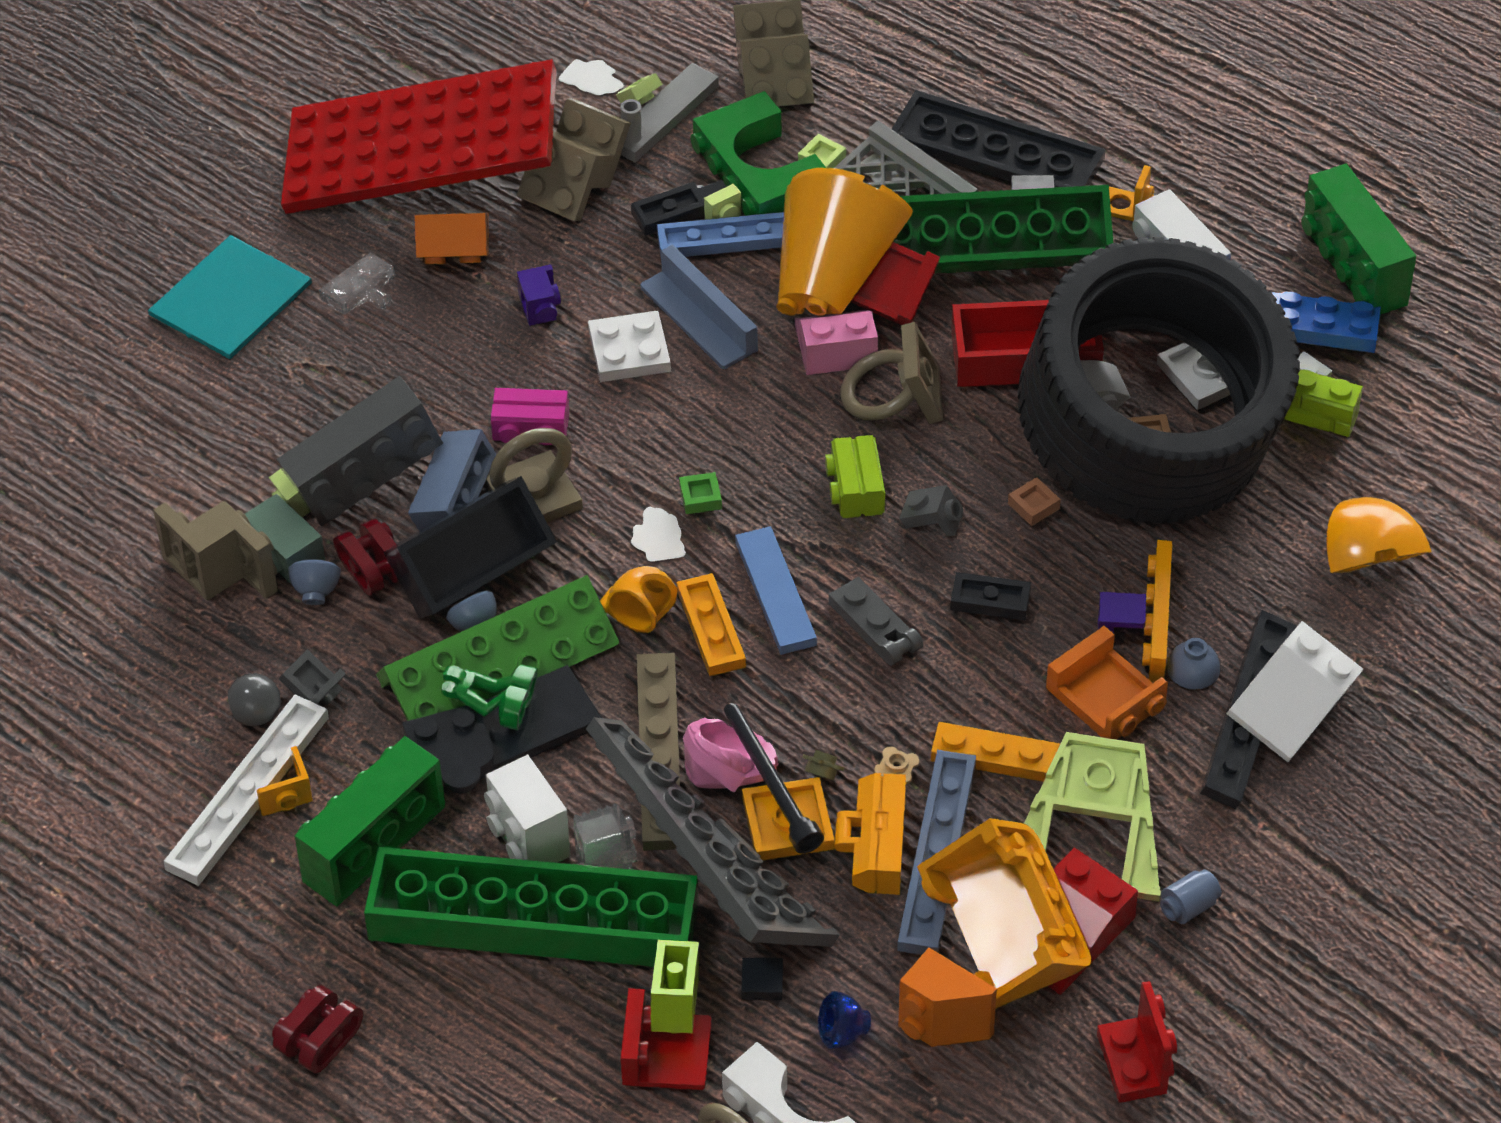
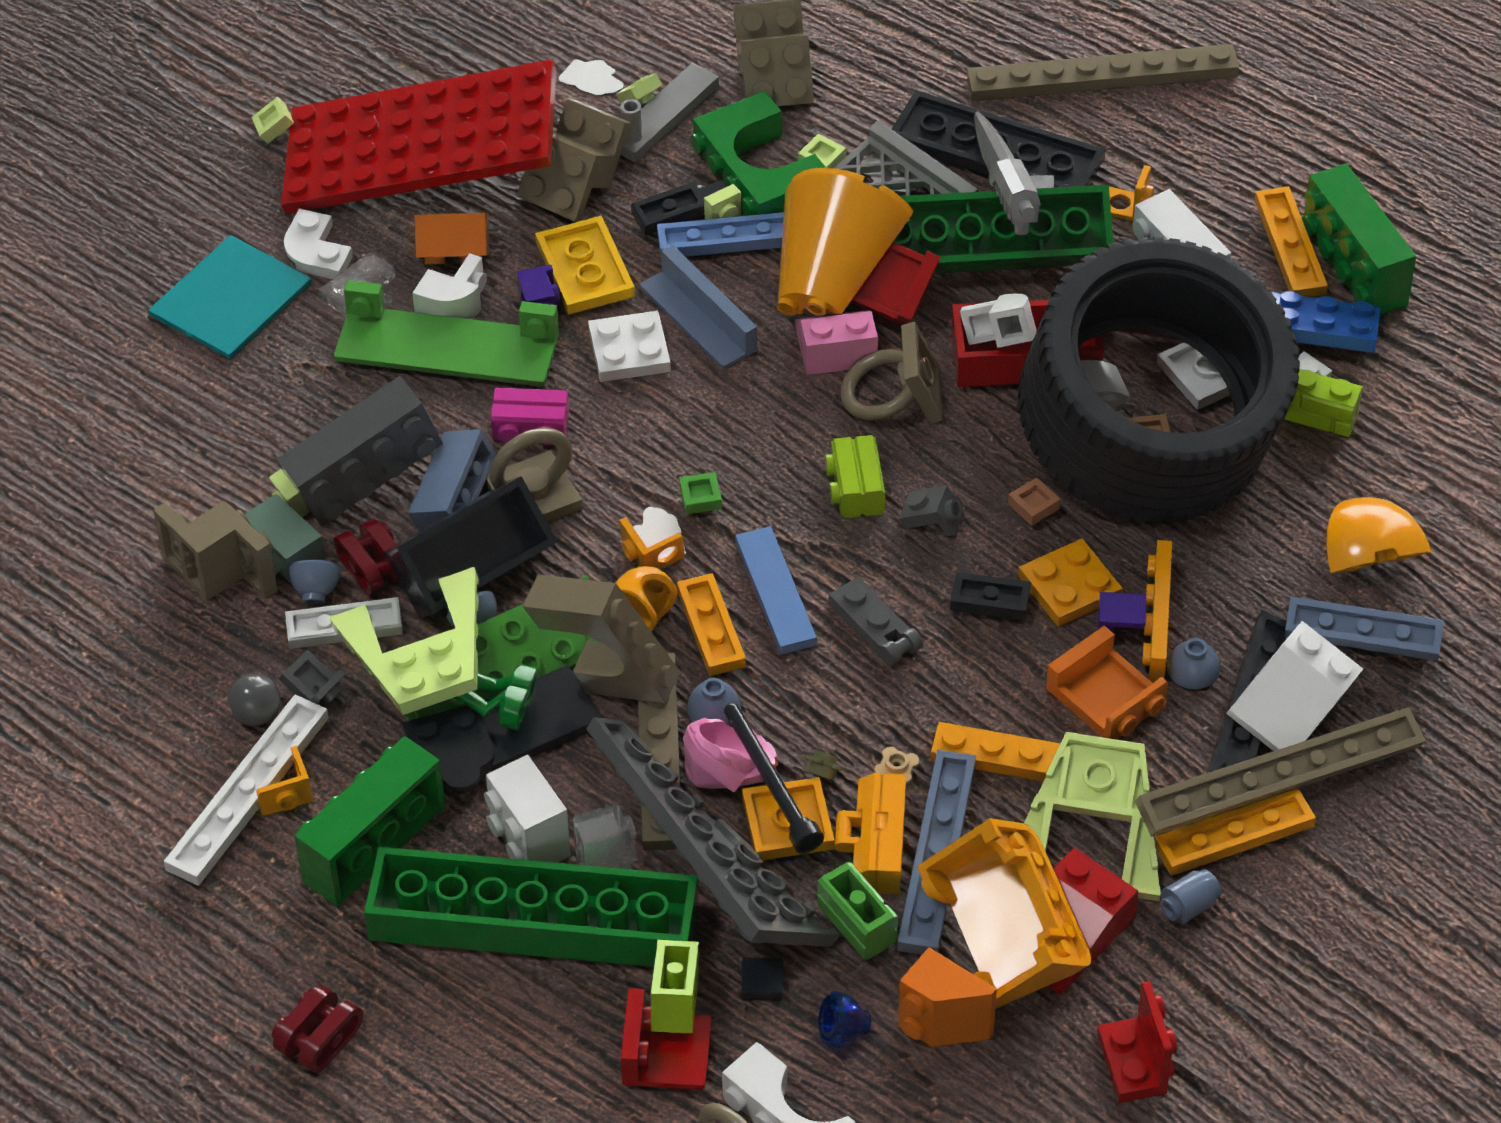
none -> yellowish green plate [252,97,294,144]
none -> white plate [284,209,353,281]
none -> white tile [285,597,403,649]
none -> yellowish green wing [329,567,479,715]
none -> bright green bracket [334,280,559,387]
none -> white brick [412,253,486,319]
none -> dark tan arch [522,574,680,703]
none -> yellow plate [535,216,635,315]
none -> light orange bracket [619,517,685,570]
none -> sand blue brick [687,678,741,726]
none -> bright green brick [817,862,898,960]
none -> white brick [960,294,1037,348]
none -> dark tan plate [967,44,1239,101]
none -> light grey piece [974,111,1041,235]
none -> light orange plate [1018,538,1123,627]
none -> dark tan plate [1135,707,1426,837]
none -> light orange plate [1154,788,1316,876]
none -> light orange plate [1254,186,1328,297]
none -> sand blue panel [1284,596,1444,661]

